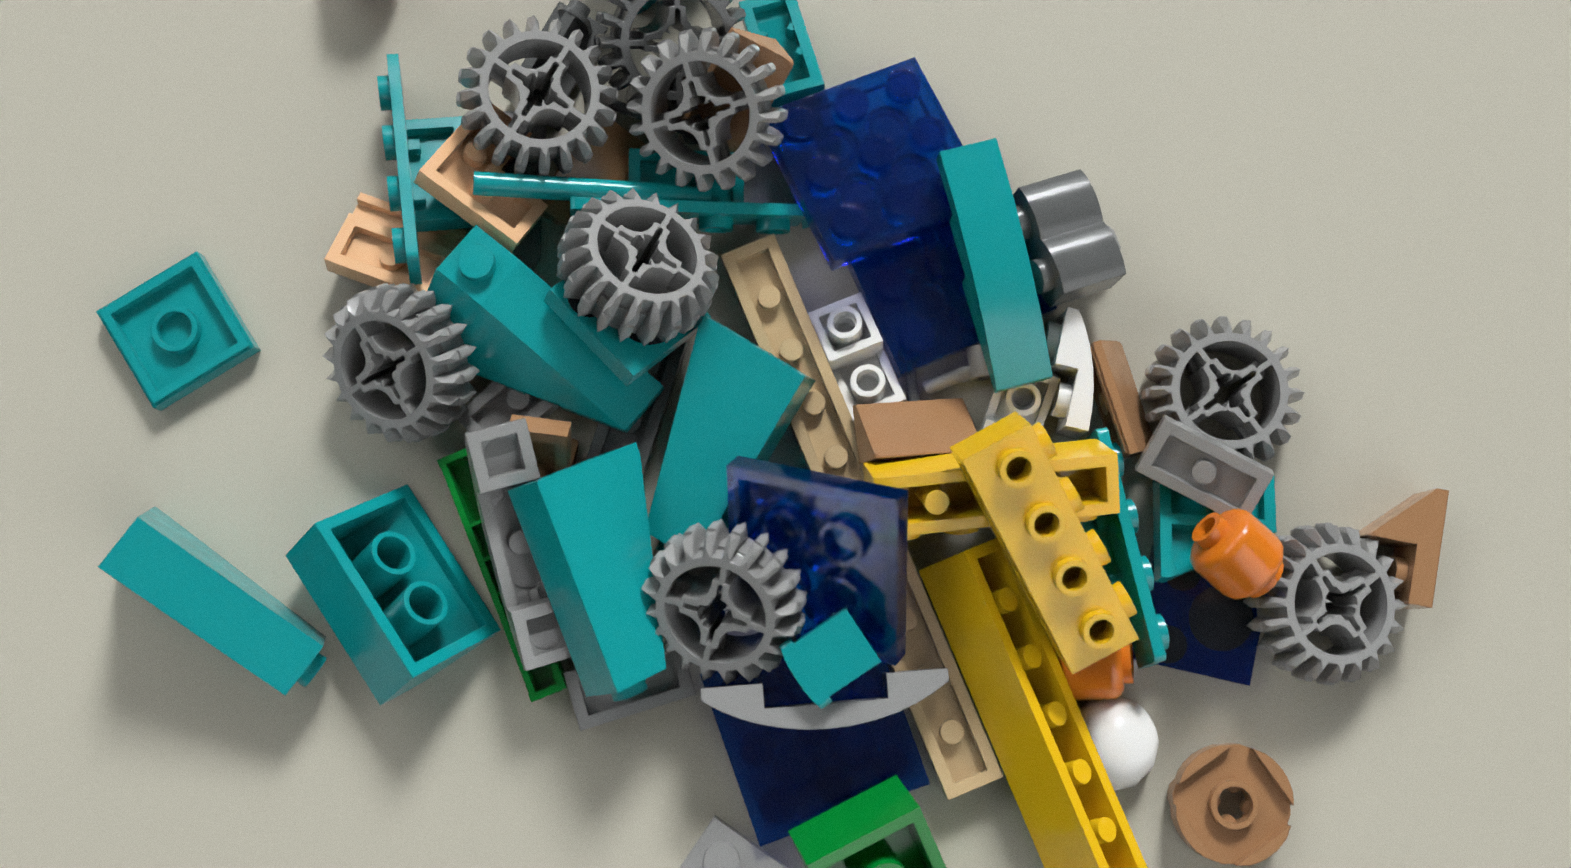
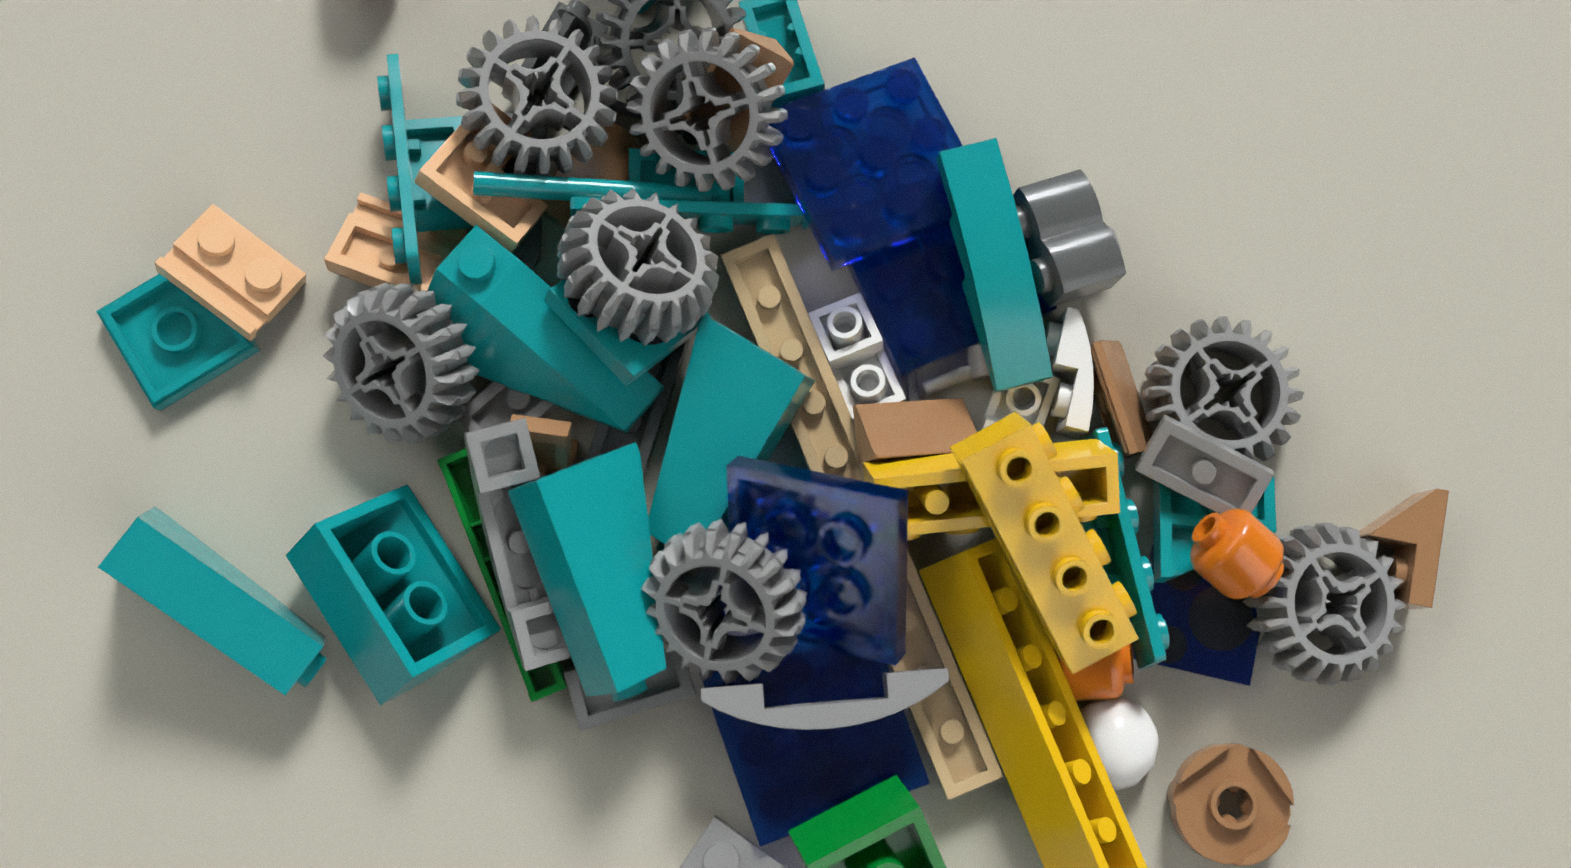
teal tile [780,608,881,709] -> none
none -> light nougat plate [155,204,306,342]

